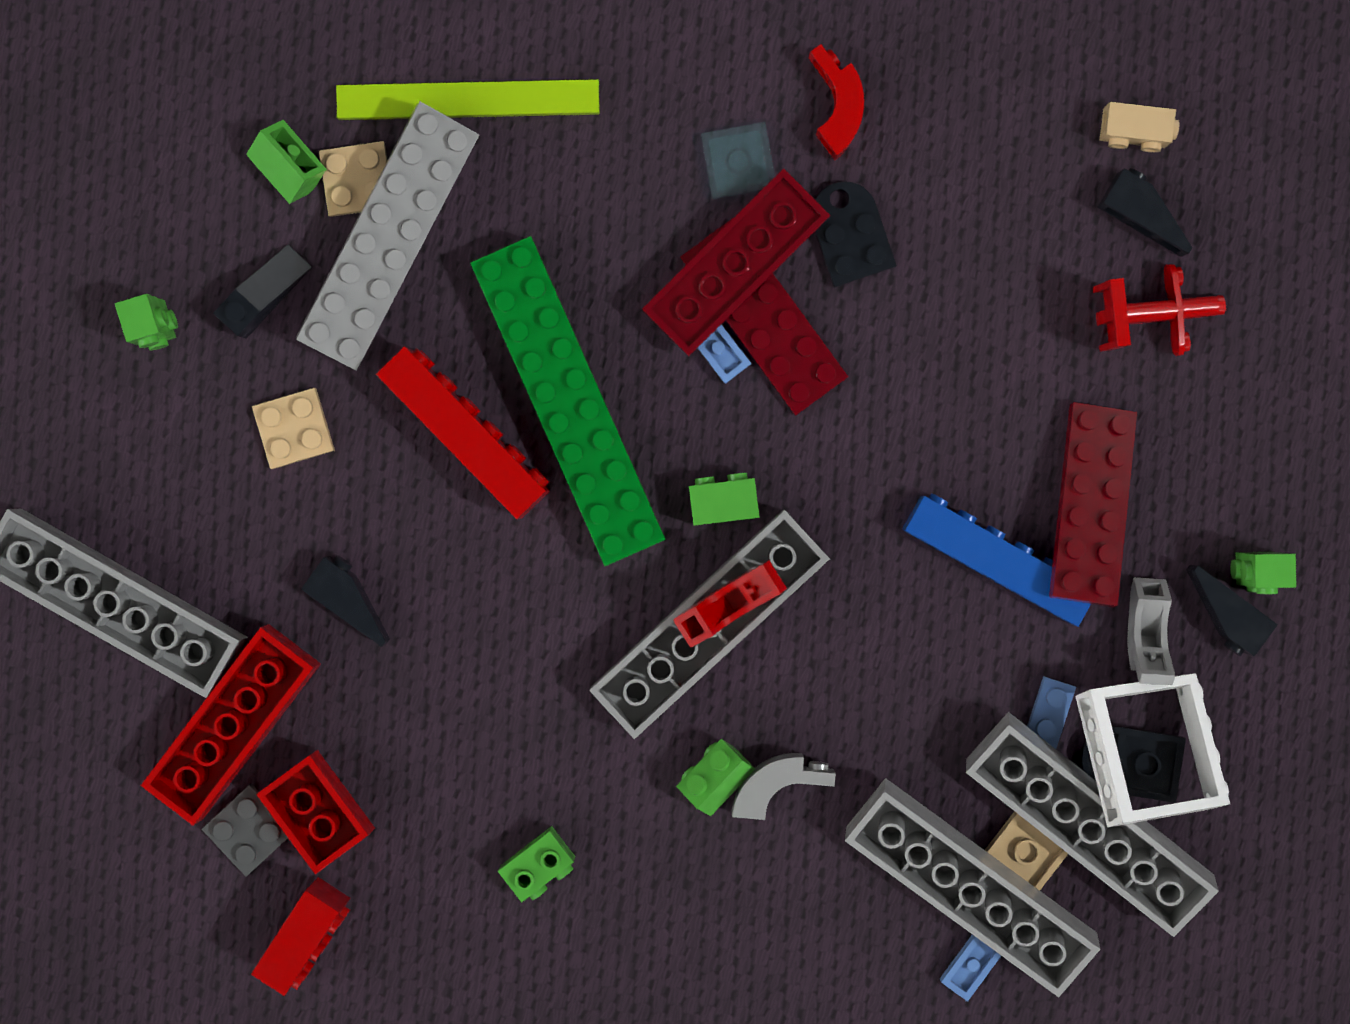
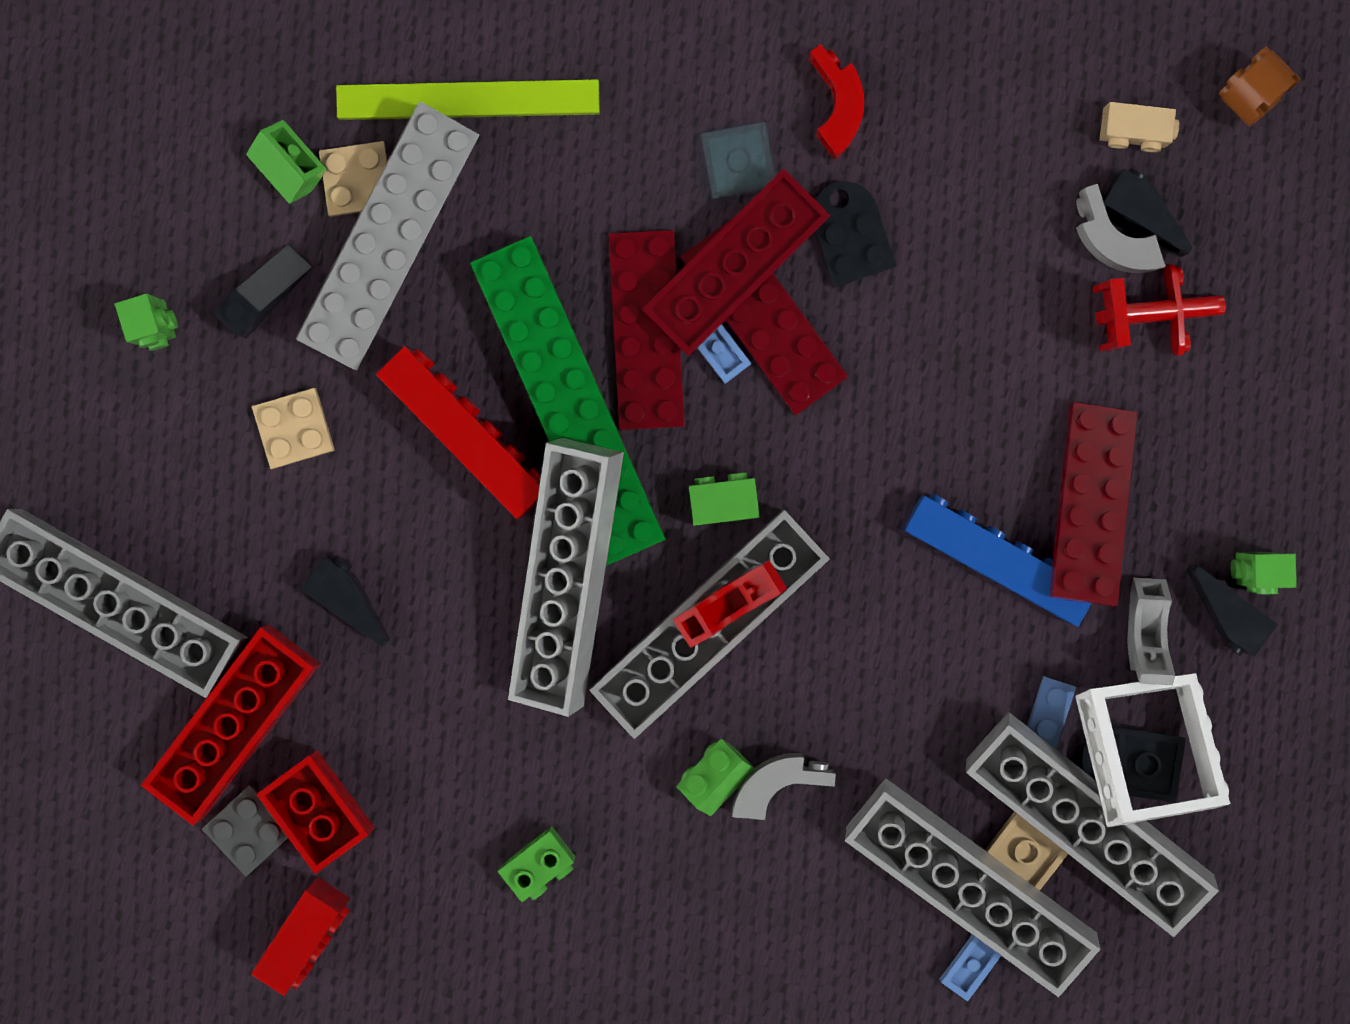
none -> light grey brick [508,438,624,717]
none -> dark red plate [609,230,685,430]
none -> light grey arch [1076,184,1165,273]
none -> dark orange brick [1219,46,1301,127]

